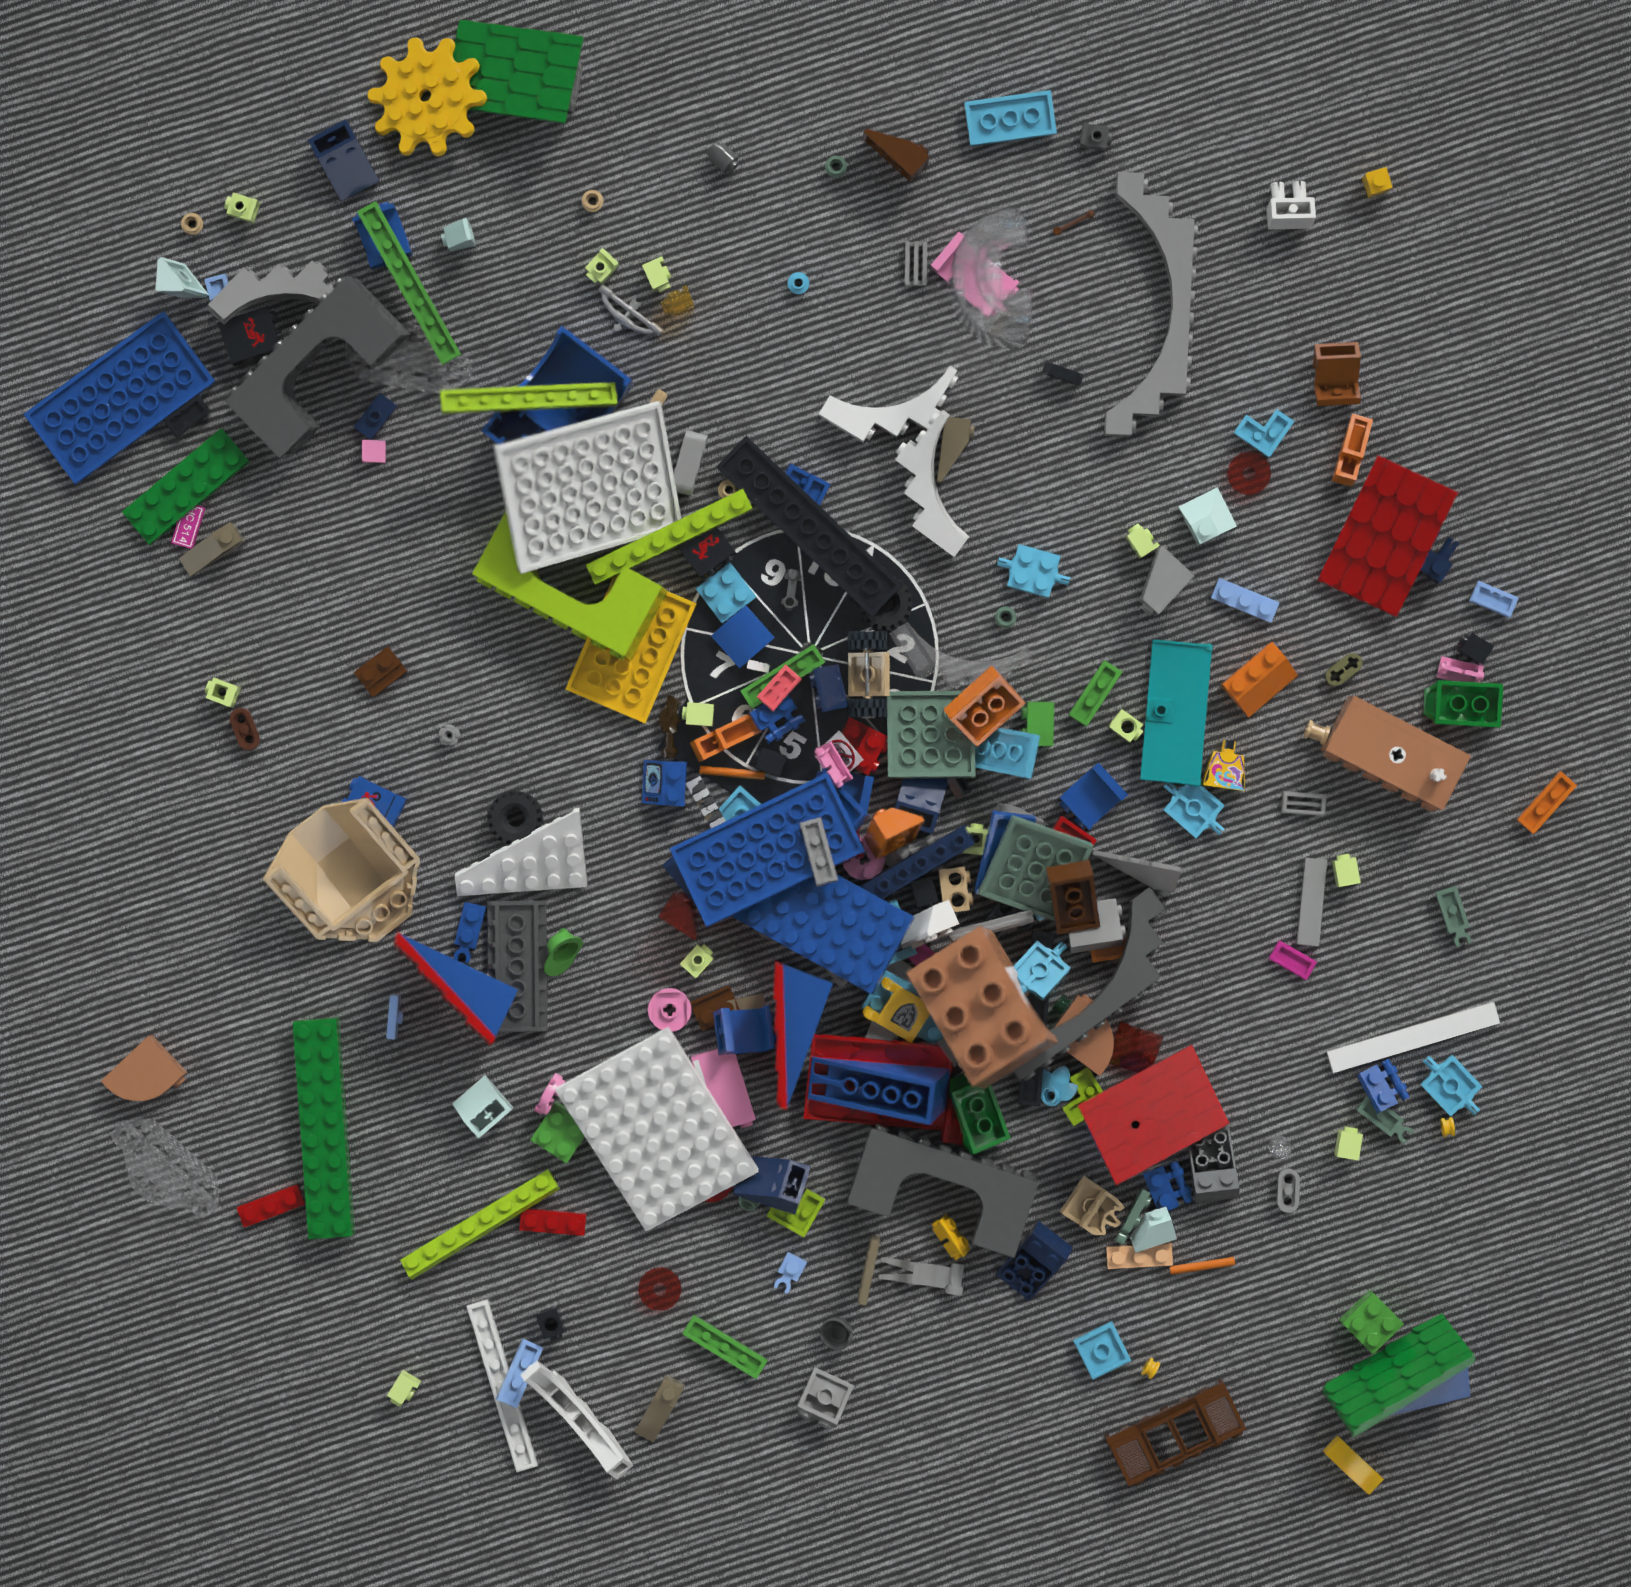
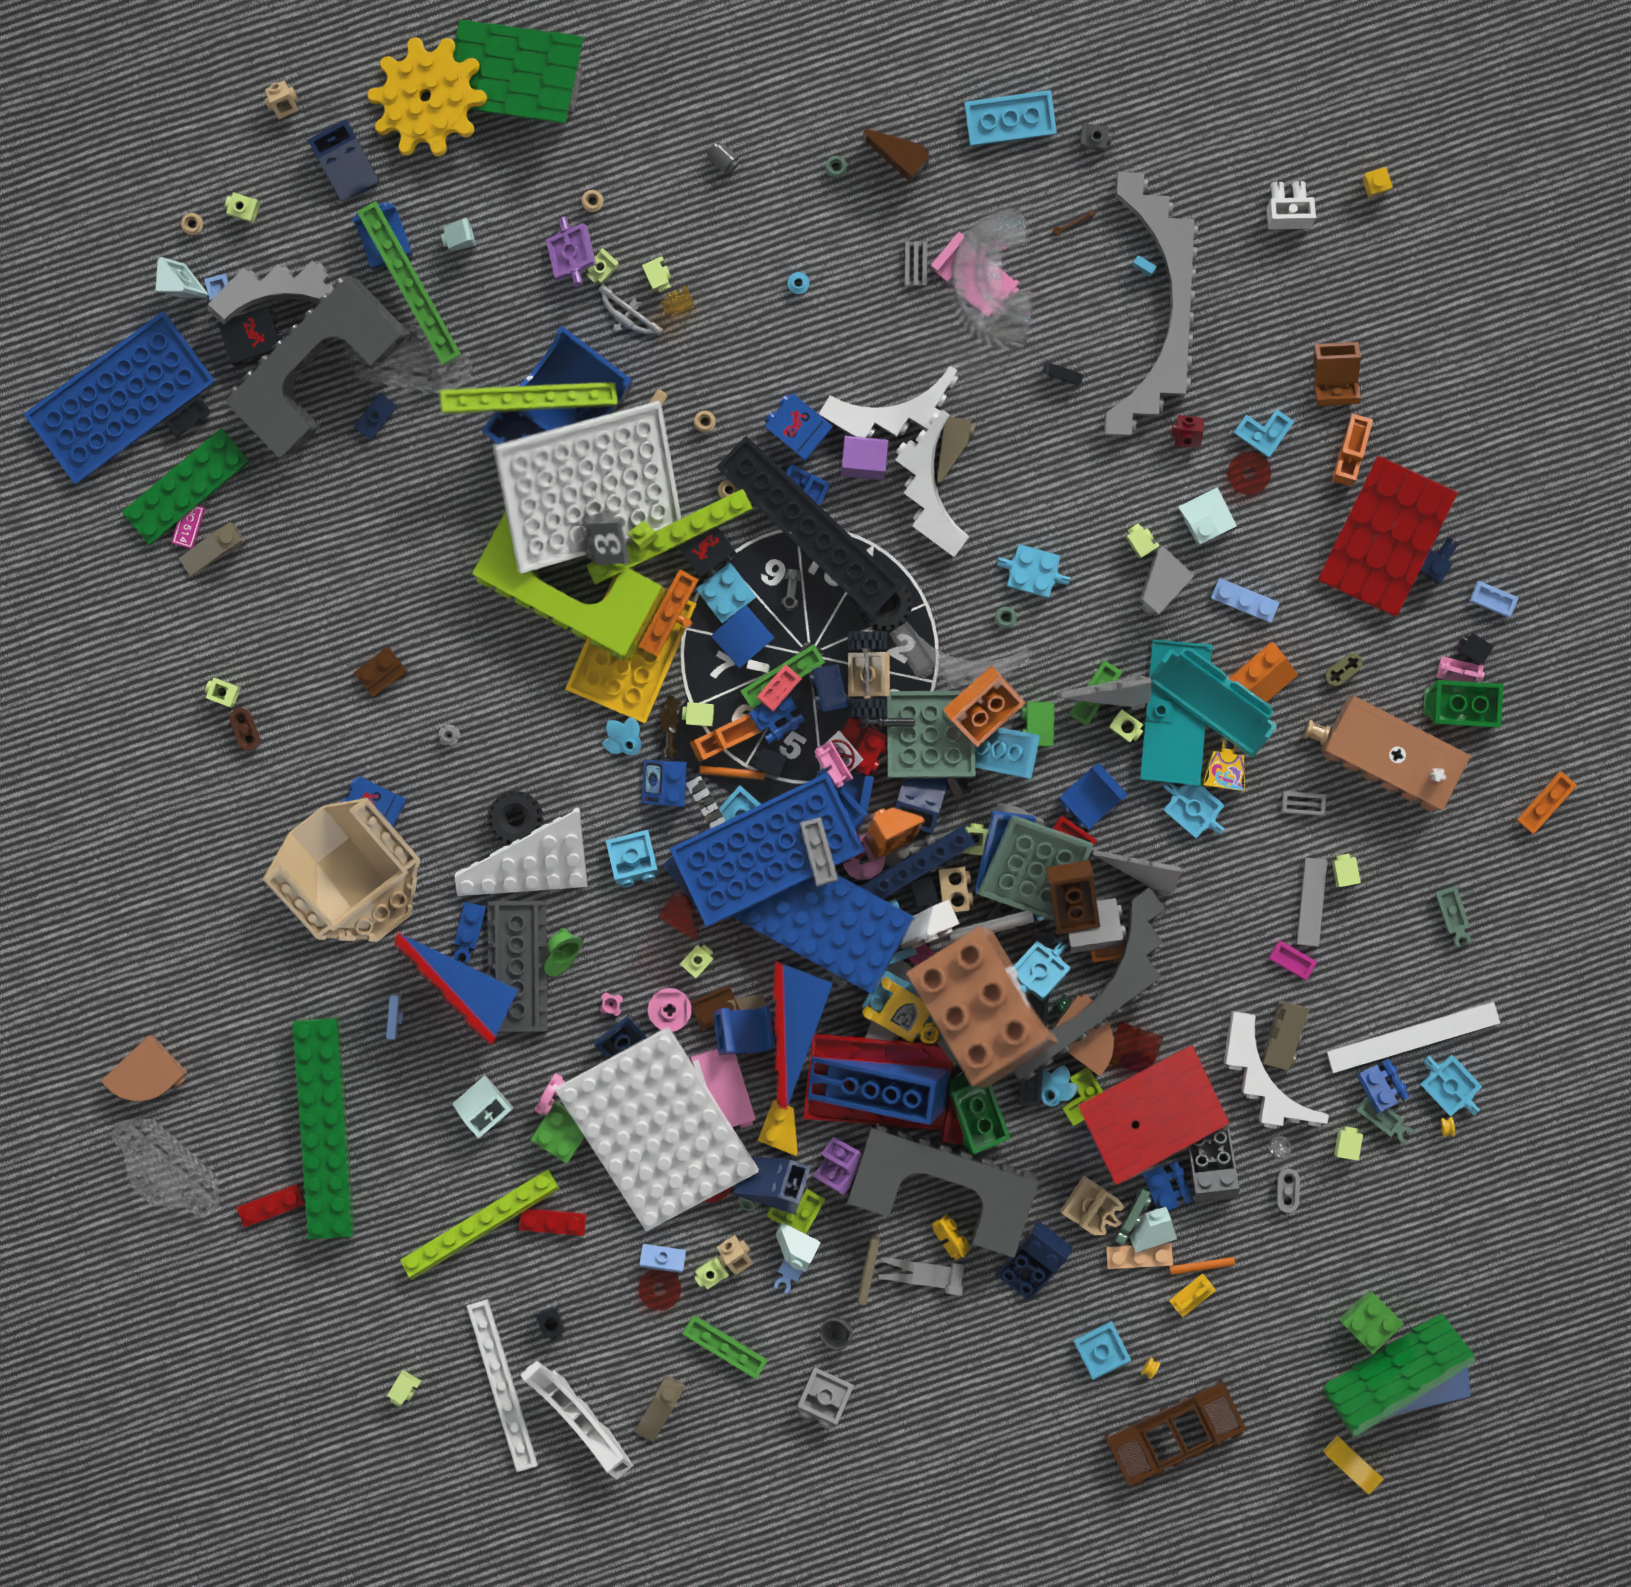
bright pink slope [362,440,386,463] -> none
light blue plate [496,1339,543,1408] -> none
light grey beam [674,430,708,496] -> none
none -> tan brick [265,80,298,119]
none -> medium lavender plate [546,217,596,287]
none -> dark grey slope [581,511,630,565]
none -> dark blue slope [594,1014,648,1059]
none -> bright pink plate [600,993,623,1016]
none -> medium azure plate [602,717,642,755]
none -> medium azure plate [606,830,659,888]
none -> lime plate [627,520,658,550]
none -> orange plate [638,569,699,657]
none -> light blue plate [640,1244,686,1273]
none -> tan plate [694,411,716,433]
none -> yellowish green brick [694,1255,729,1290]
none -> tan brick [717,1235,753,1275]
none -> yellow wing [758,1100,798,1156]
none -> blue panel [765,393,833,461]
none -> light aqua slope [776,1223,821,1272]
none -> medium lavender slope [813,1137,862,1195]
none -> medium lavender slope [841,436,888,480]
none -> black piece [858,716,915,729]
none -> yellow plate [919,1023,940,1044]
none -> light grey wedge [1057,675,1151,709]
none -> medium azure tile [1132,255,1157,276]
none -> teal slope [1149,648,1277,758]
none -> yellow hinge [1169,1273,1216,1317]
none -> dark red brick [1171,415,1204,449]
none -> white arch [1224,1011,1329,1129]
none -> dark tan wedge [1261,1000,1309,1071]

